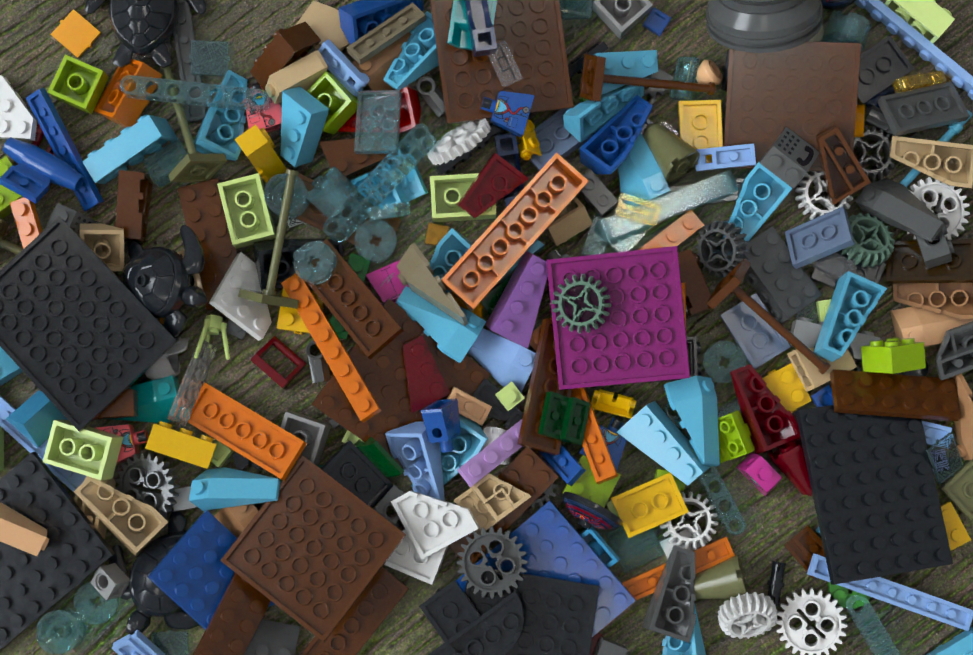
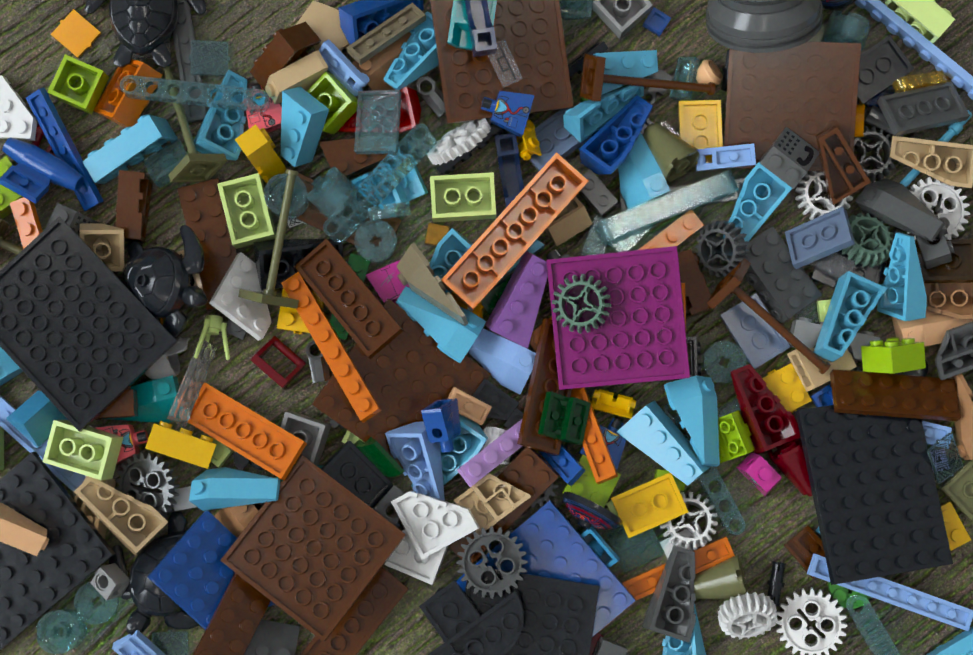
clear light blue plate [293,240,337,284] -> none
dark red wing [402,335,450,413] -> none
dark red wing [457,153,529,218] -> none
yellowish green plate [495,382,525,411] -> none
clear yellow tile [614,193,662,226] -> none
none -> medium azure wedge [877,232,927,321]

